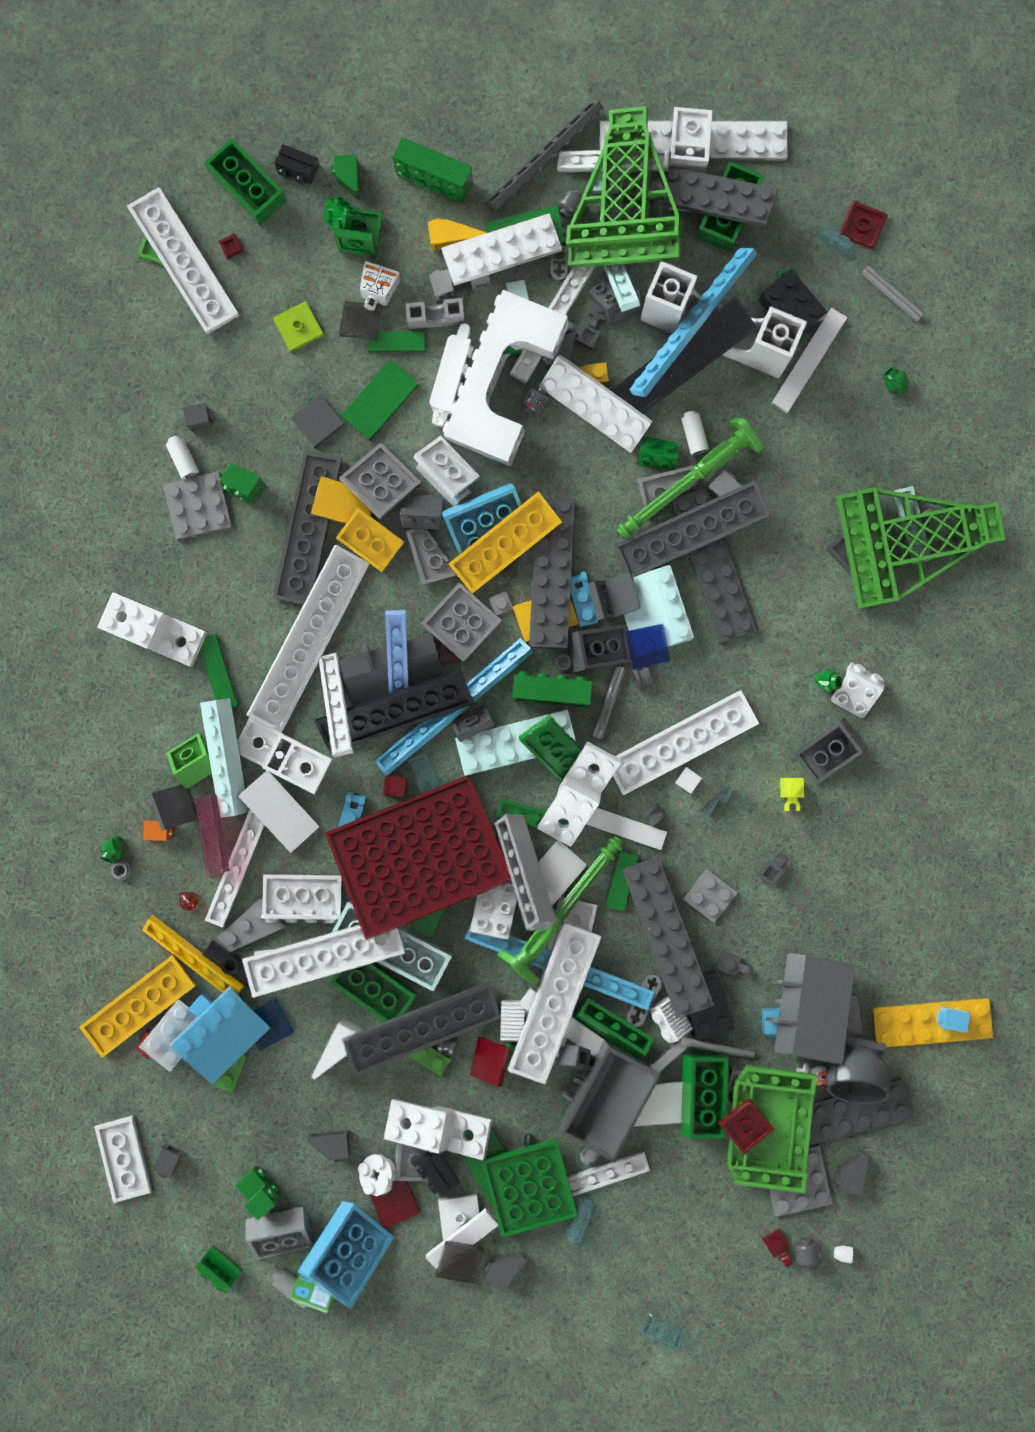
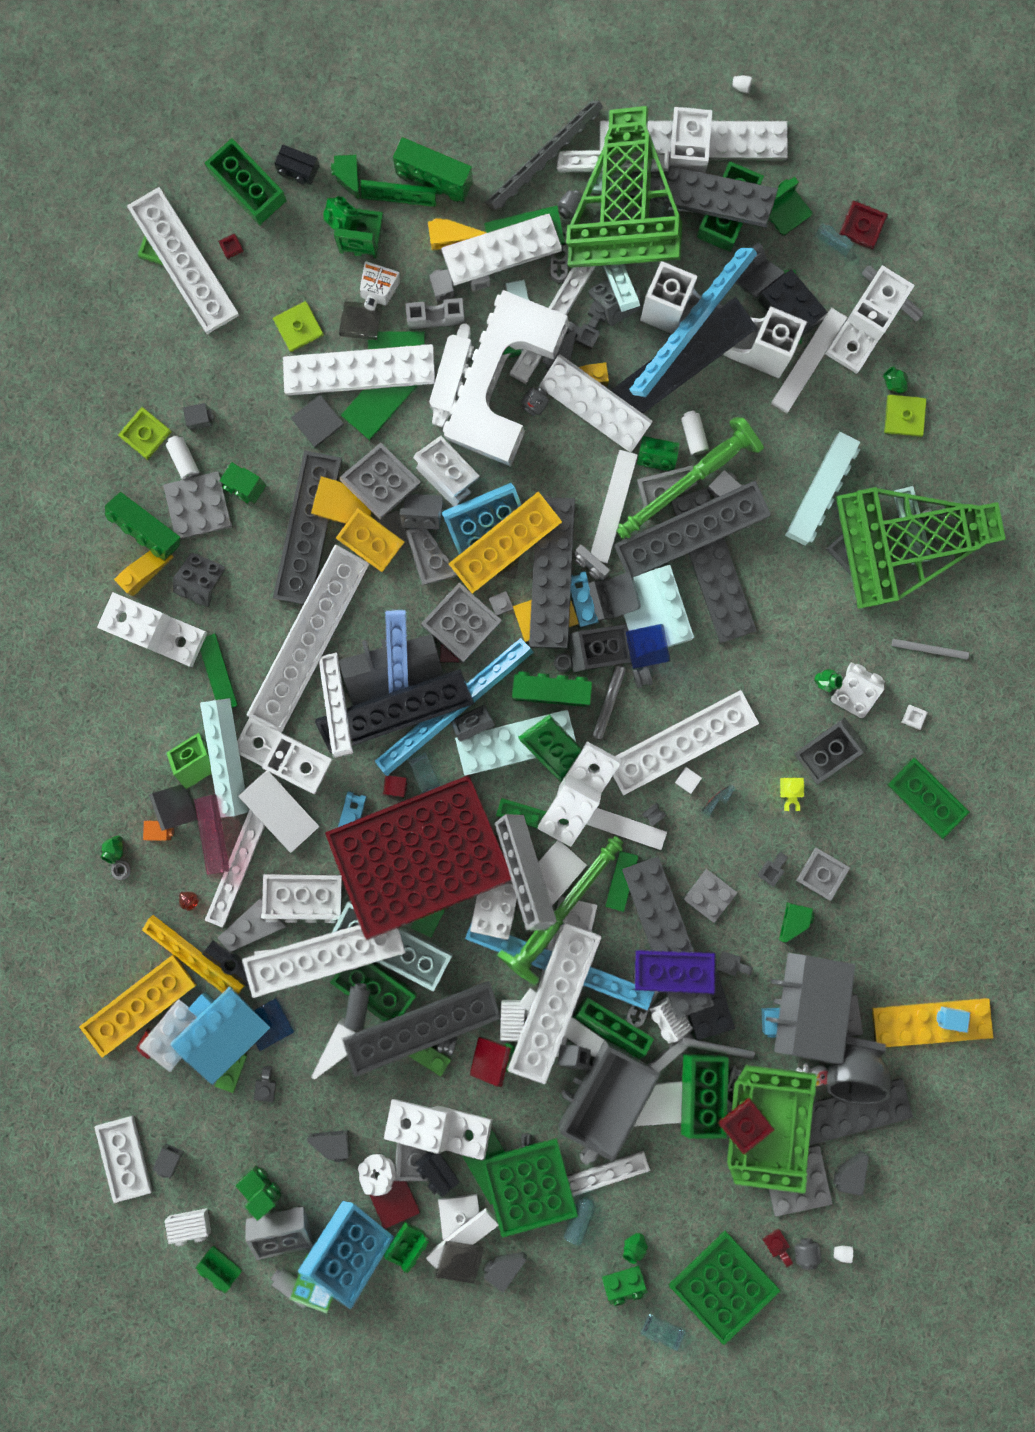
none -> green brick [105,491,181,561]
none -> yellow slope [114,551,174,596]
none -> lime tile [118,407,172,460]
none -> white brick [165,1208,211,1246]
none -> dark grey bracket [173,553,225,607]
none -> dark grey plate [254,1066,276,1102]
none -> white plate [283,344,435,396]
none -> dark grey brick [344,983,370,1030]
none -> green tile [360,180,436,207]
none -> green bracket [384,1222,429,1274]
none -> light grey plate [575,545,610,581]
none -> white tile [591,450,637,564]
none -> green bracket [602,1265,647,1306]
none -> green rock [622,1233,648,1264]
none -> dark purple tile [635,950,715,994]
none -> green plate [669,1230,781,1346]
none -> white hose [733,75,752,93]
none -> dark grey bracket [735,242,785,298]
none -> green bracket [769,176,812,236]
none -> green slope [779,902,815,943]
none -> light aqua brick [785,432,860,545]
none -> light grey plate [796,848,850,901]
none -> white bracket [825,265,915,374]
none -> lime plate [884,394,927,437]
none -> green tile [887,758,970,839]
none -> light grey bar [891,639,969,660]
none -> white tile [901,705,928,730]

